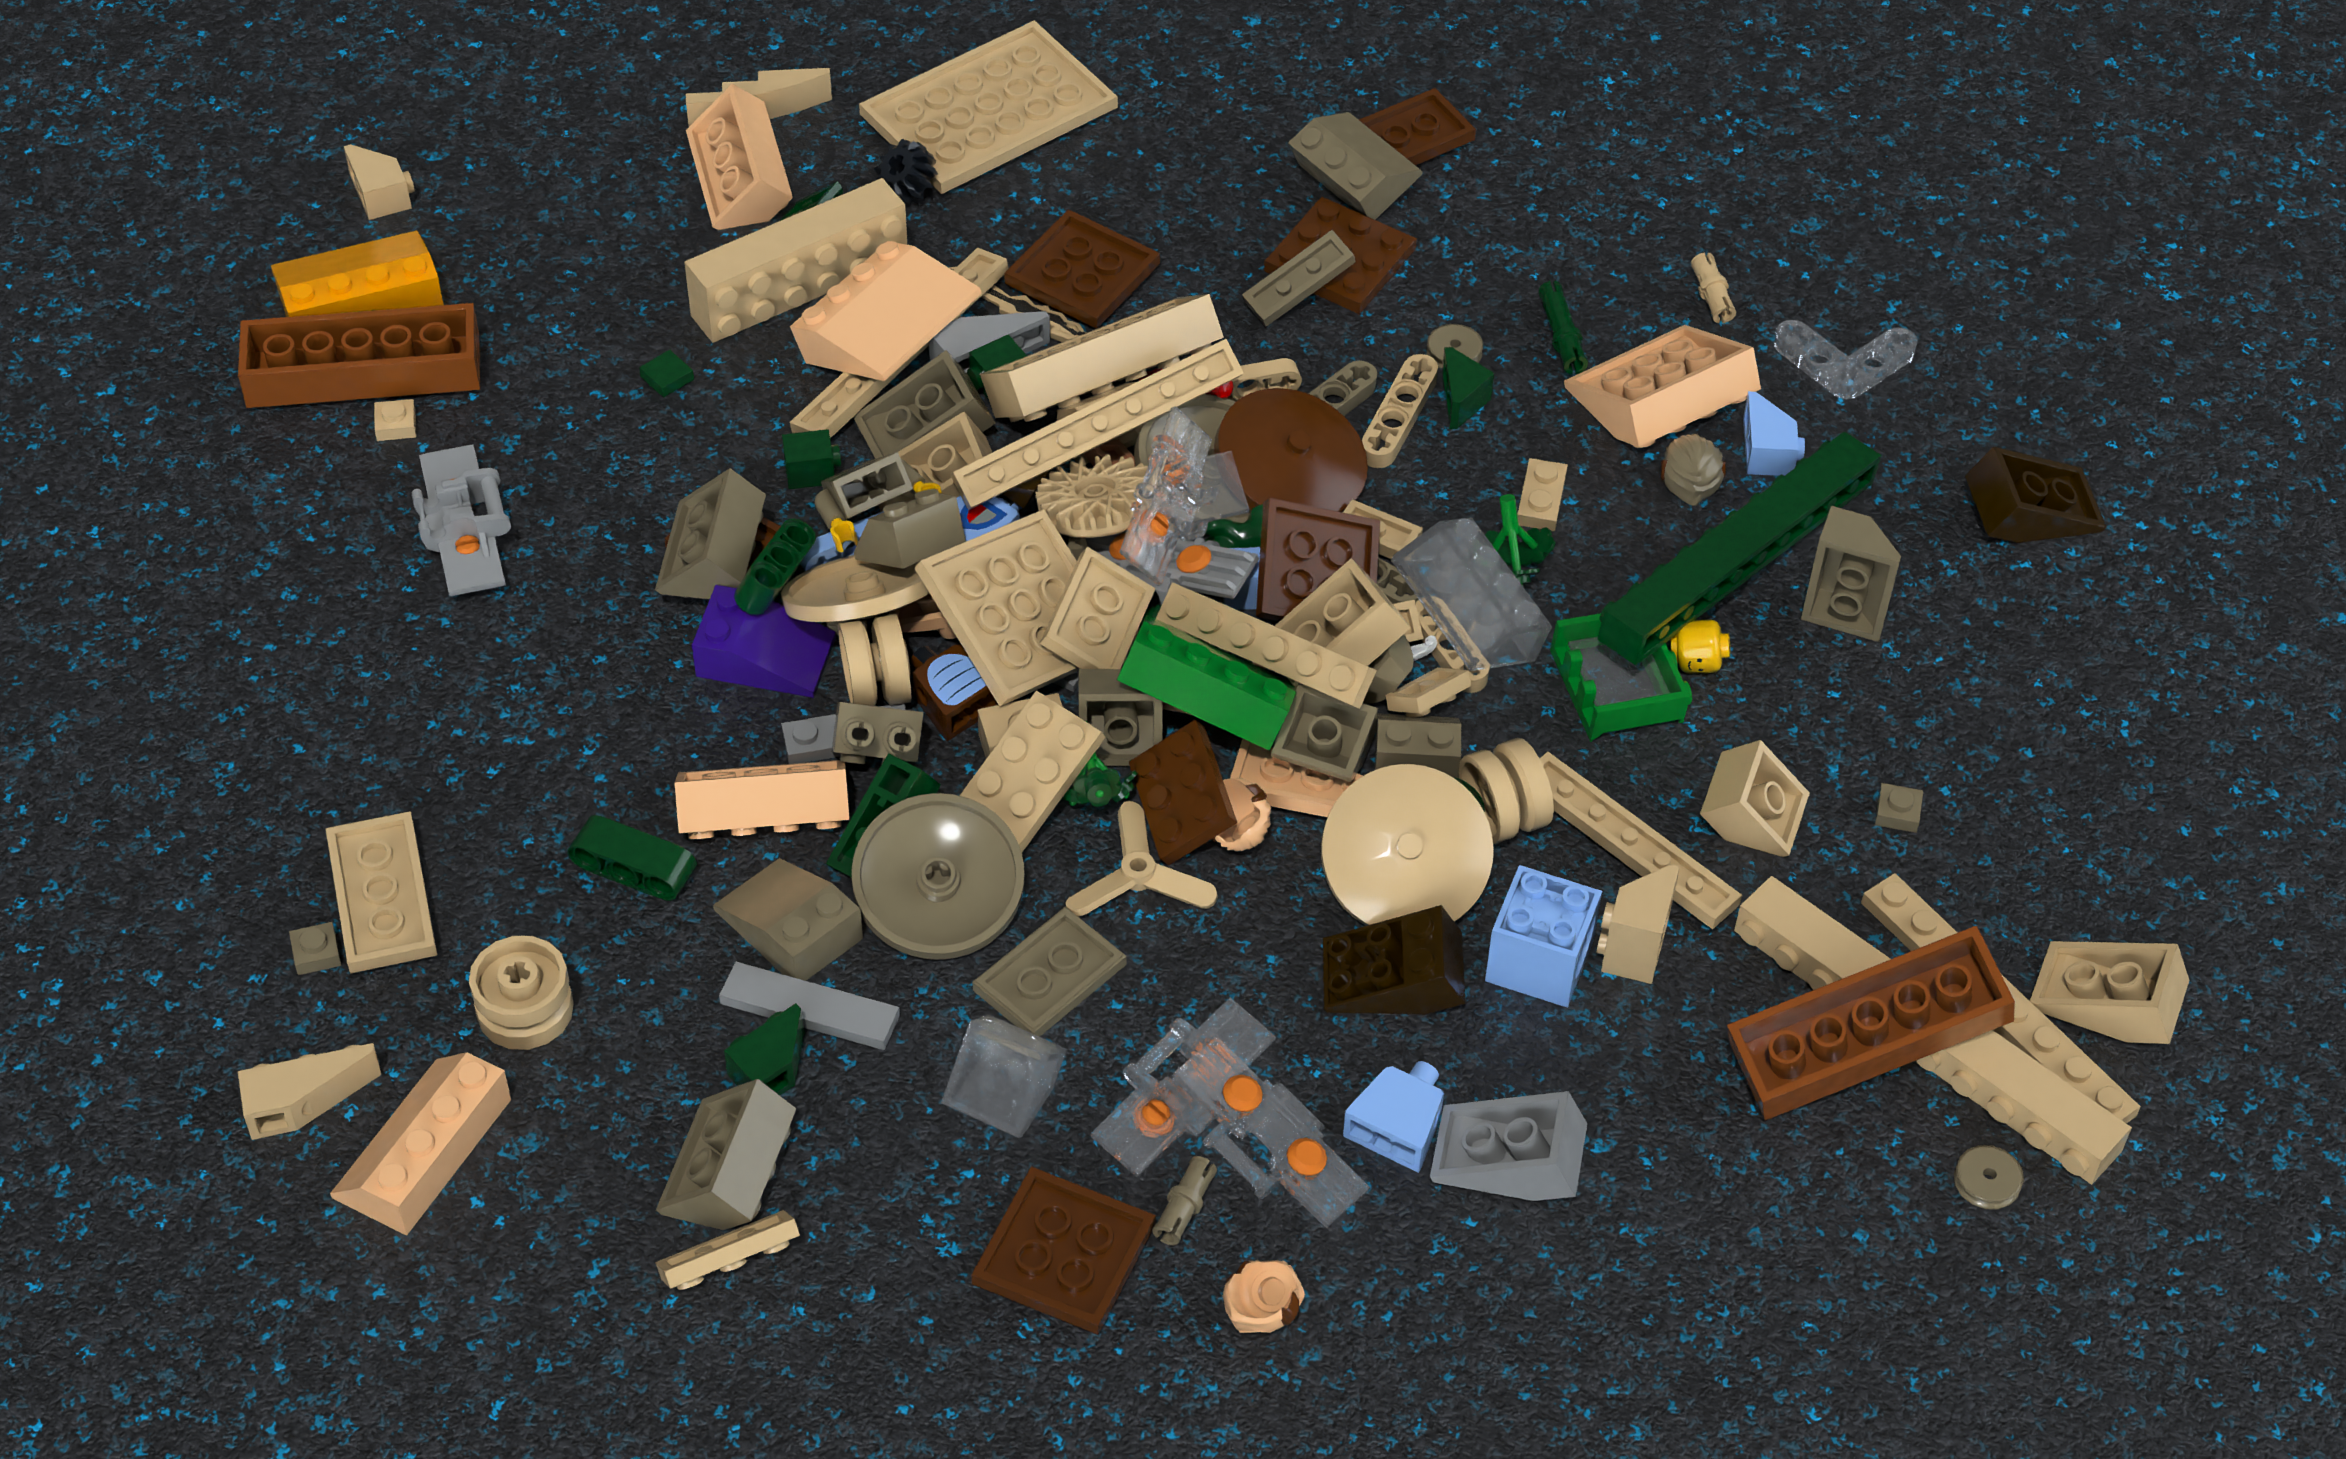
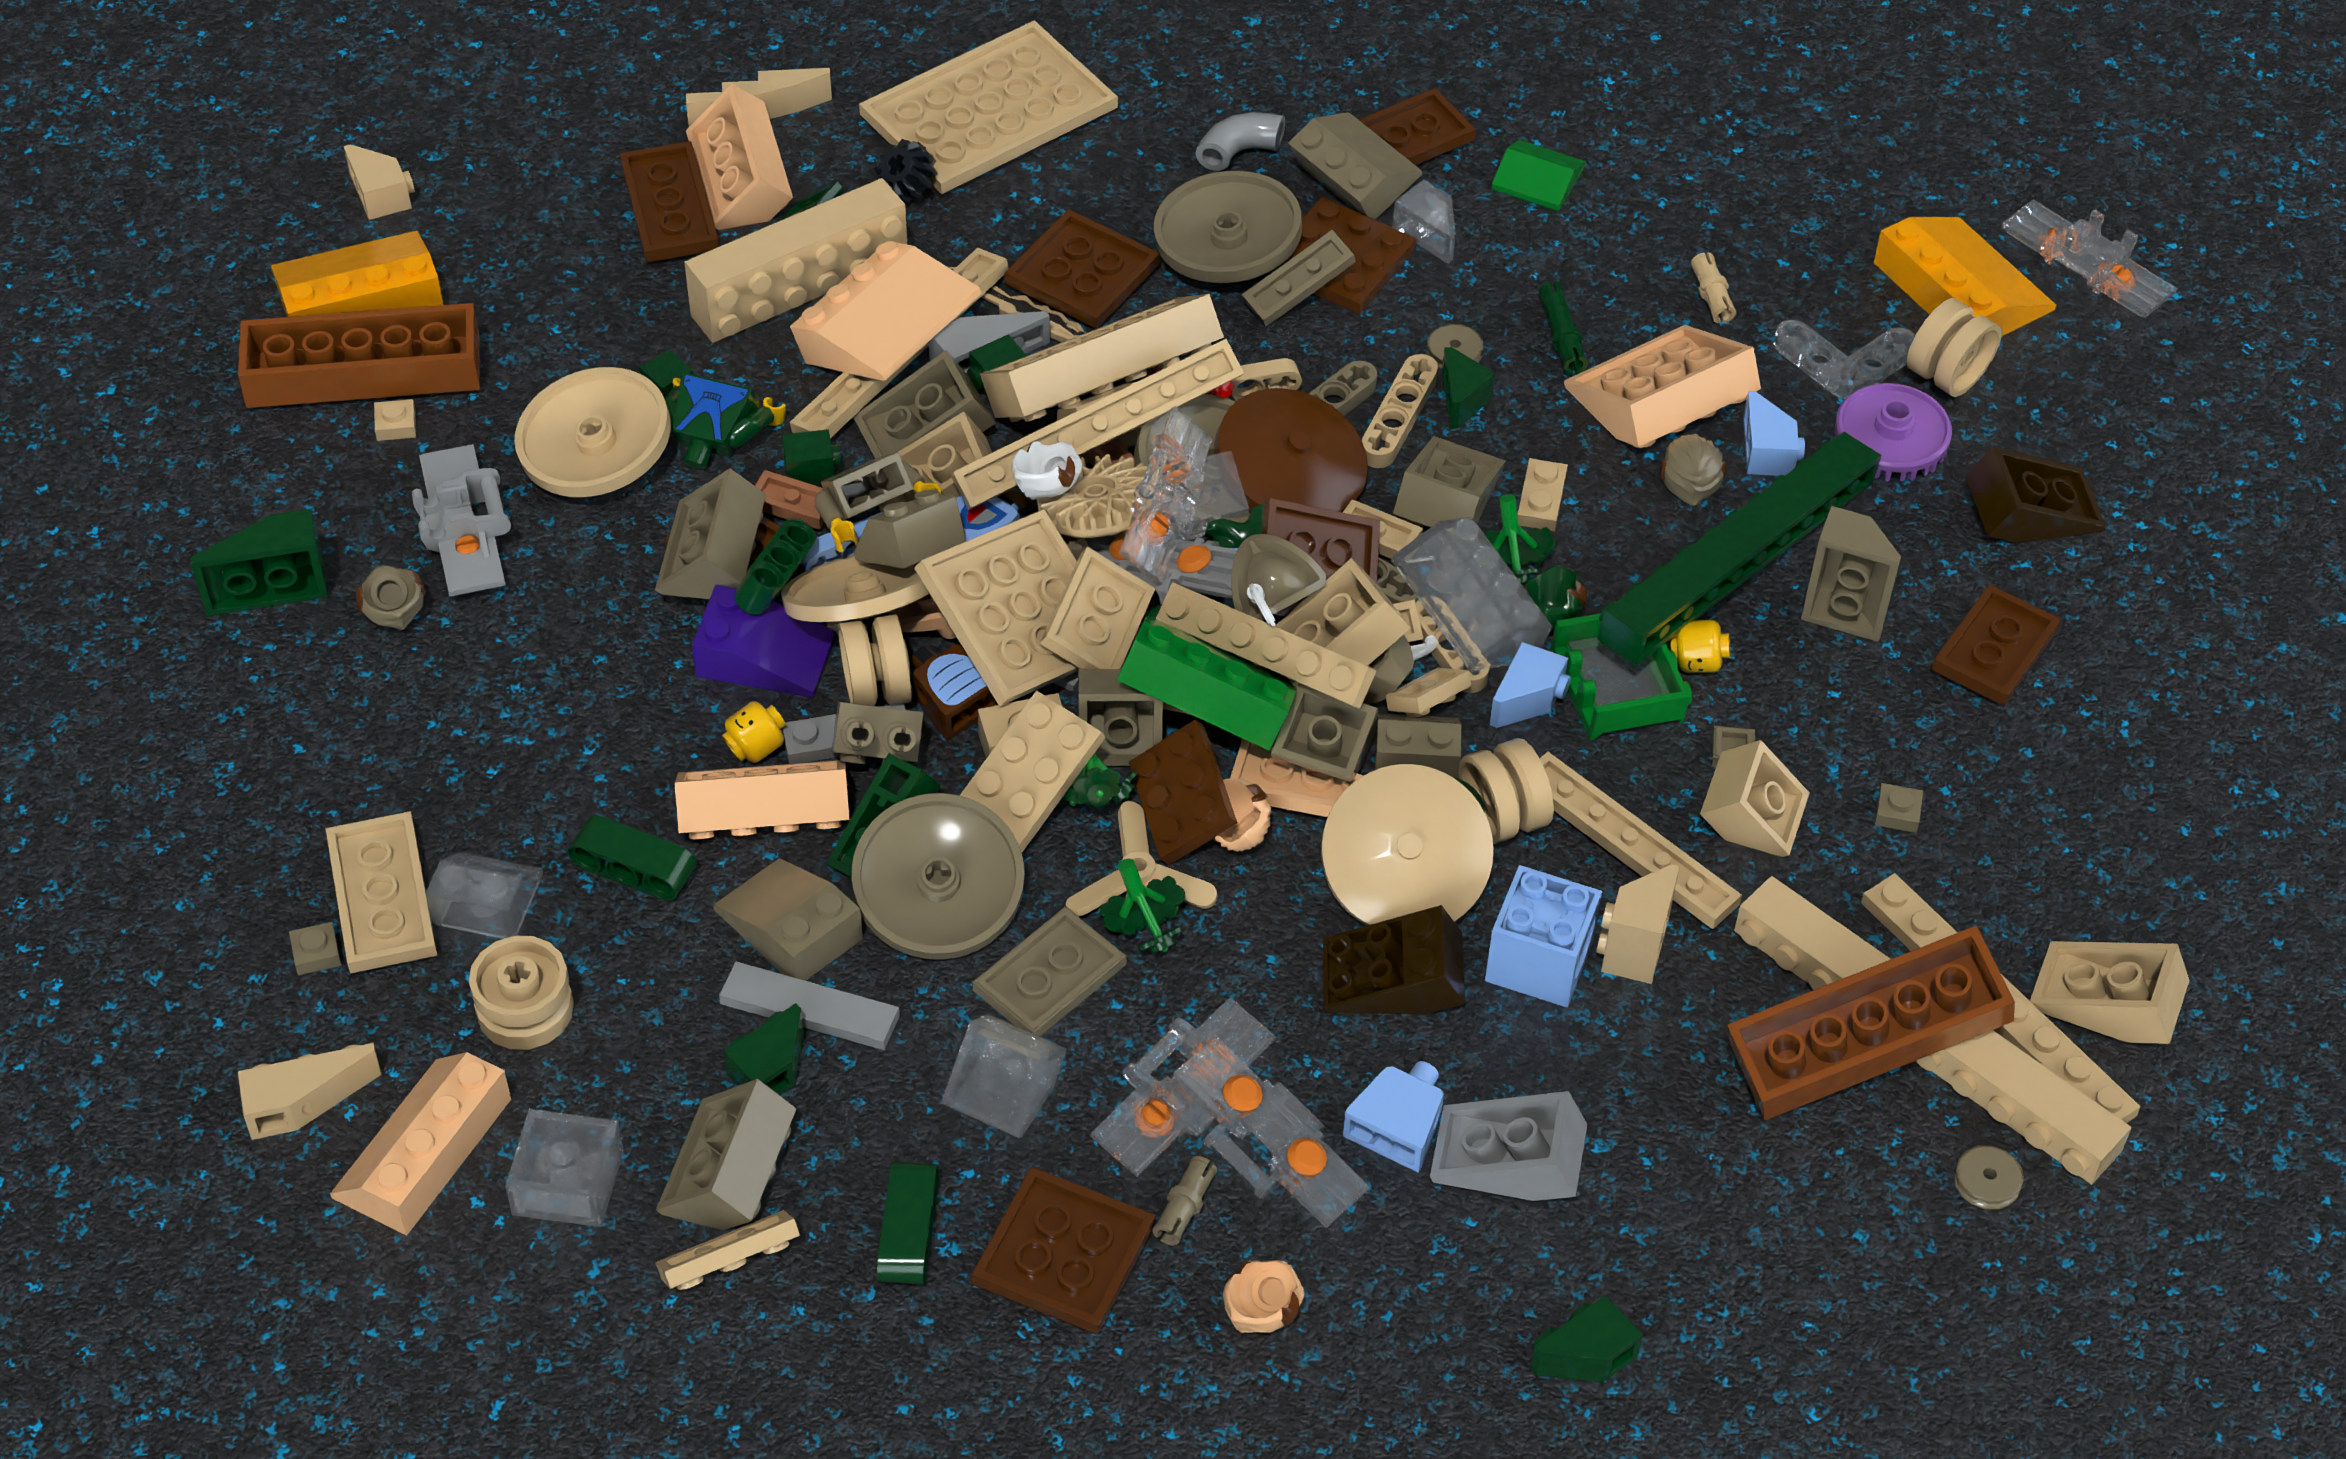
none -> dark green slope [190,509,328,617]
none -> dark tan hair [356,565,426,630]
none -> clear slope [425,852,543,939]
none -> clear brick [505,1109,623,1227]
none -> tan dish [515,367,671,497]
none -> reddish brown plate [619,141,719,262]
none -> dark green torso [665,372,786,470]
none -> yellow head [722,701,786,763]
none -> nougat plate [755,470,824,530]
none -> dark green beam [877,1161,939,1285]
none -> white hair [1011,441,1082,500]
none -> dark green plant [1099,858,1185,953]
none -> dark tan dish [1154,171,1302,283]
none -> light grey cylinder [1195,112,1285,171]
none -> dark tan hat [1231,534,1326,627]
none -> clear slope [1393,179,1456,264]
none -> dark tan slope [1393,436,1506,539]
none -> light blue slope [1490,642,1571,728]
none -> green slope [1491,140,1586,211]
none -> dark green hair [1519,565,1587,631]
none -> dark green slope [1530,1295,1643,1383]
none -> dark tan tile [1711,726,1755,767]
none -> medium lavender wheel [1833,383,1952,482]
none -> light orange slope [1873,217,2056,336]
none -> tan wheel [1906,297,2002,397]
none -> reddish brown plate [1931,584,2062,706]
none -> clear piece [2001,200,2177,318]

